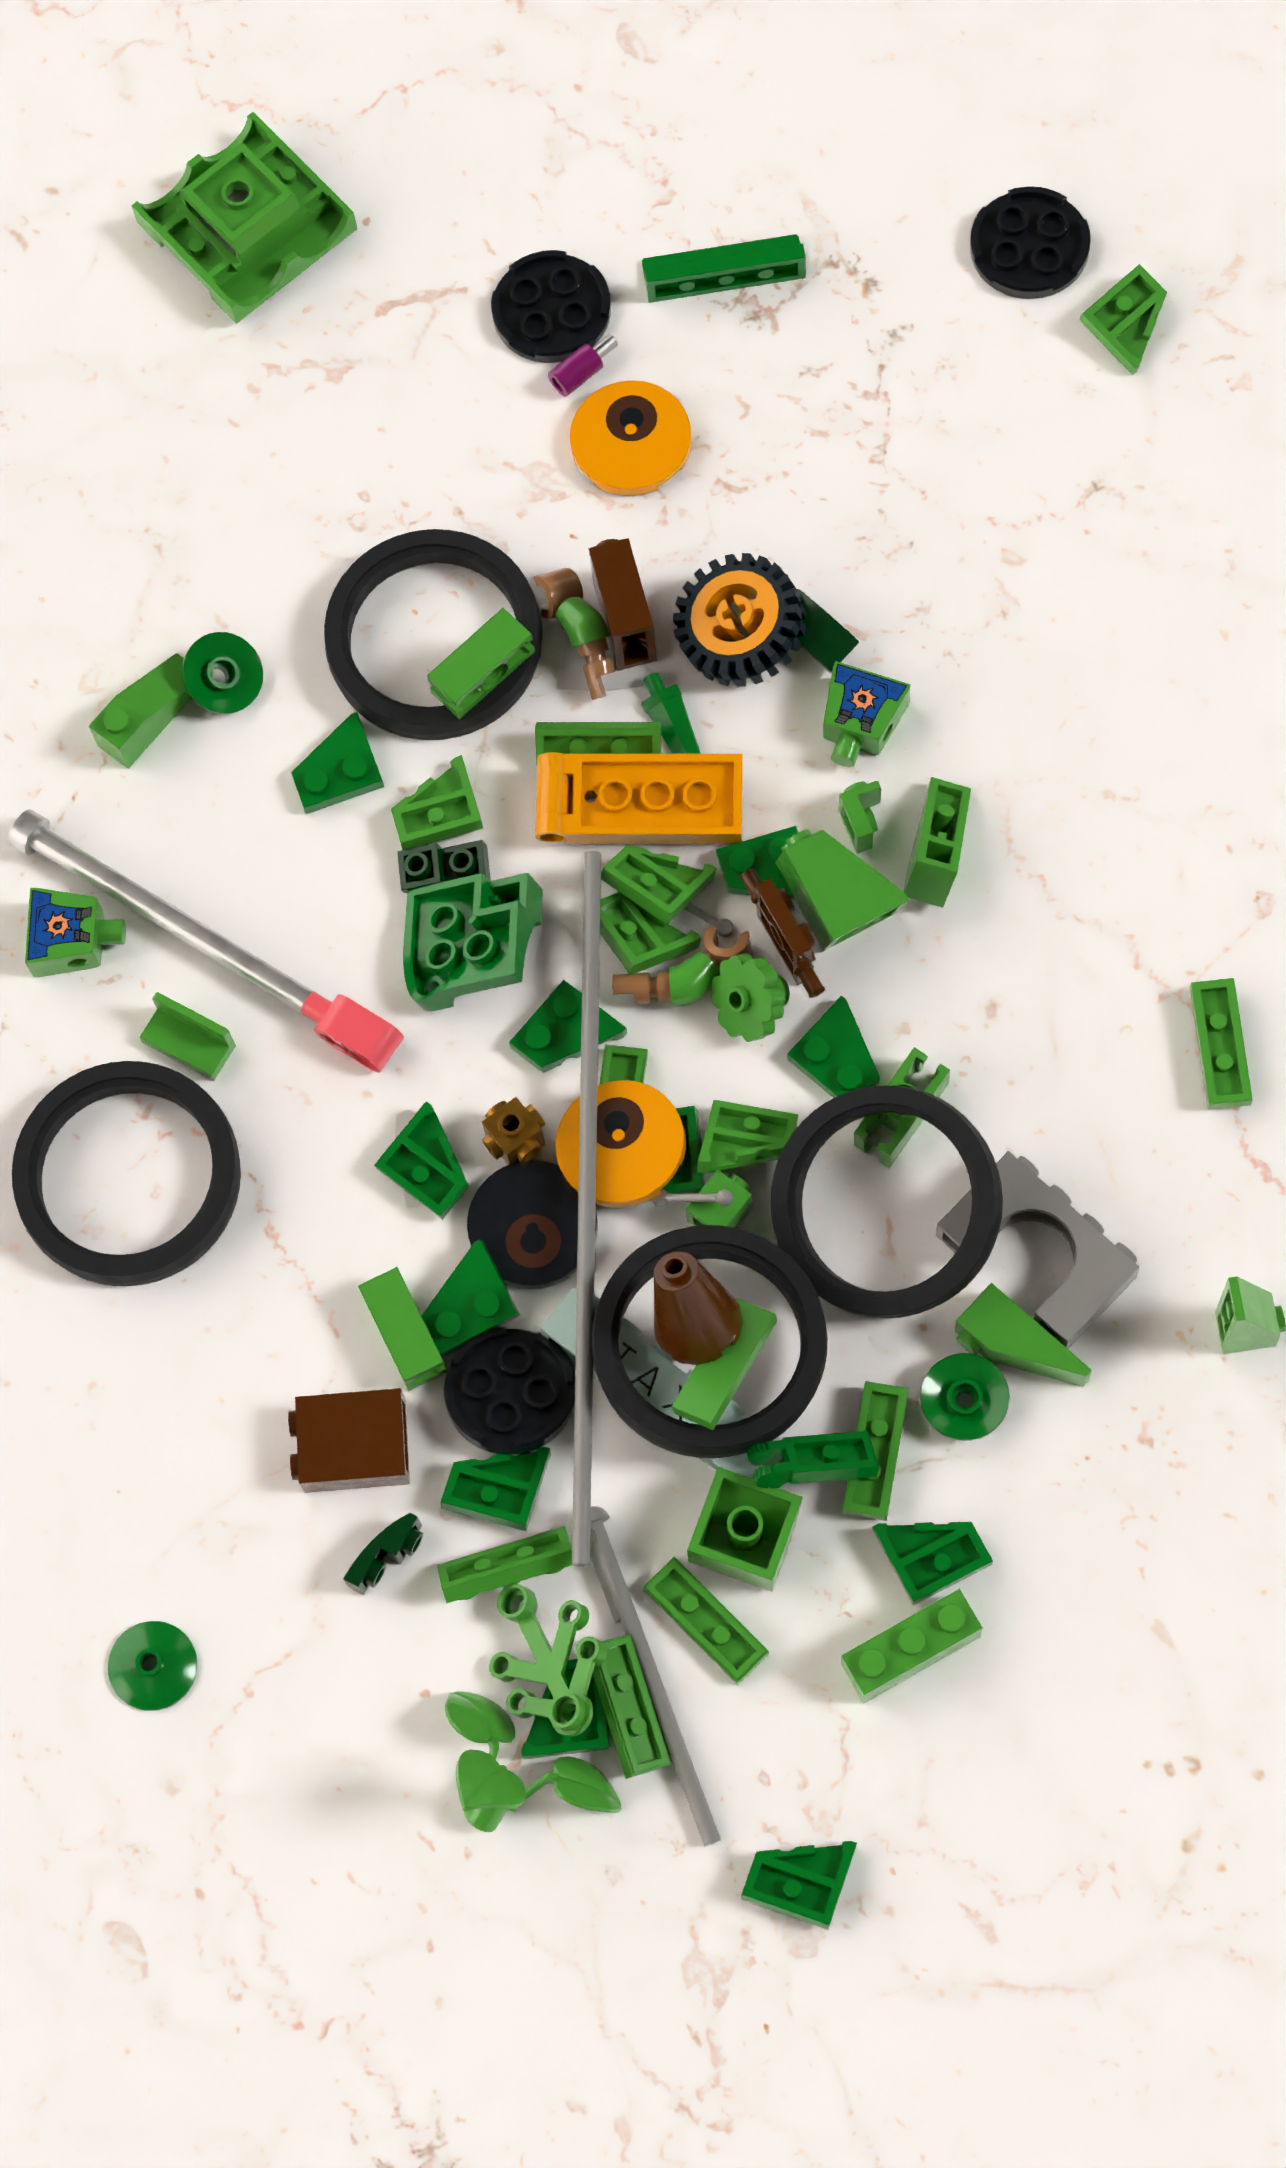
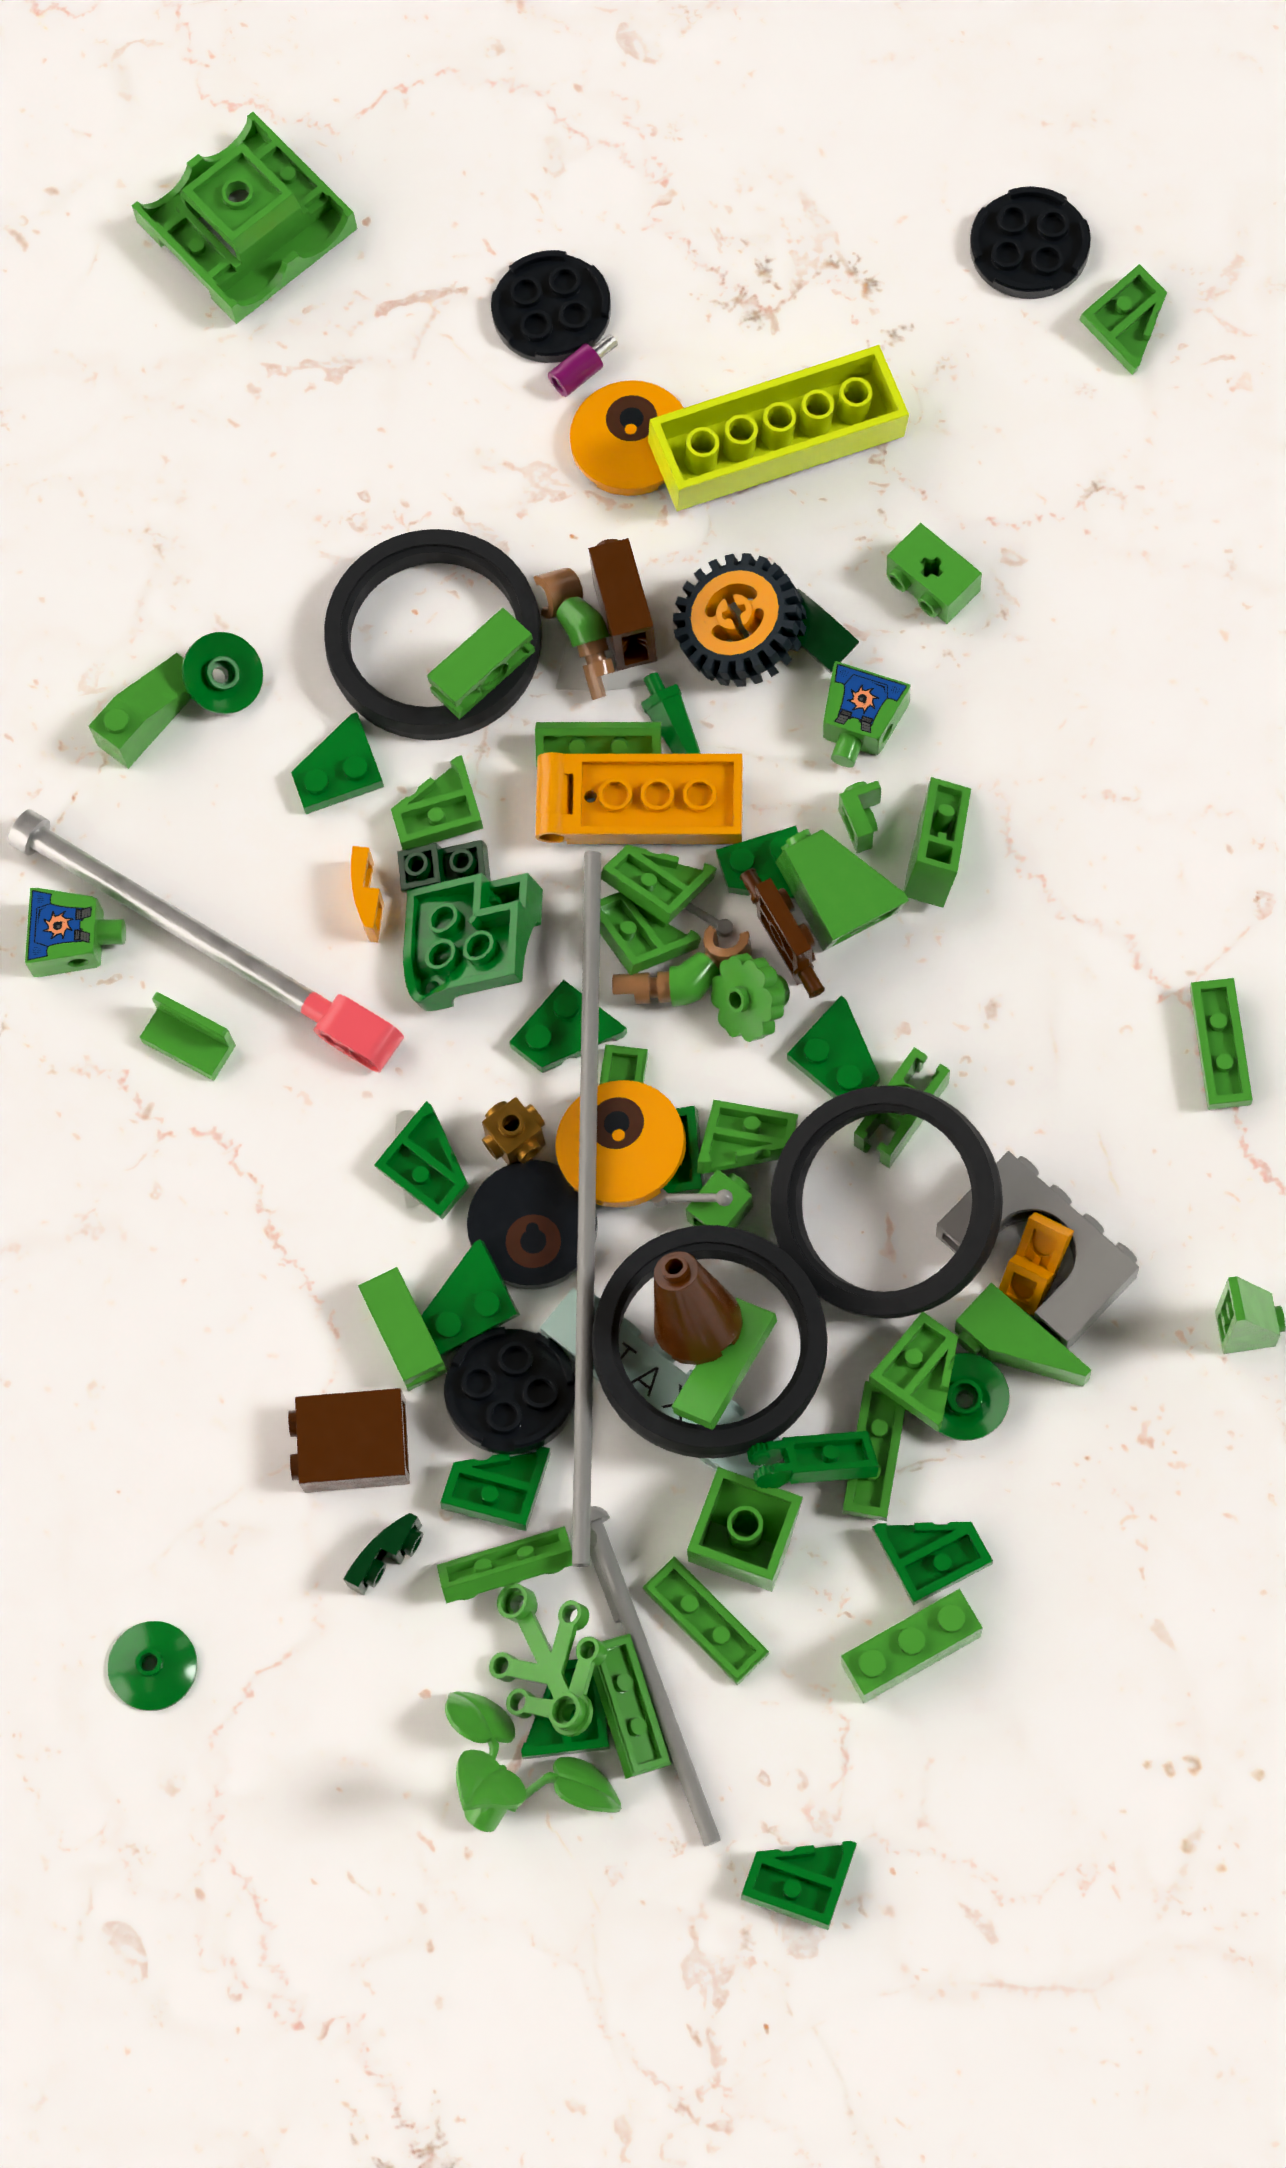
black tyre [12,1061,241,1286] -> none
green panel [642,234,806,303] -> none
none -> light orange slope [351,846,384,943]
none -> neon yellow brick [648,345,909,511]
none -> bright green wing [869,1312,958,1432]
none -> bright green brick [886,522,982,624]
none -> light orange slope [999,1212,1074,1316]

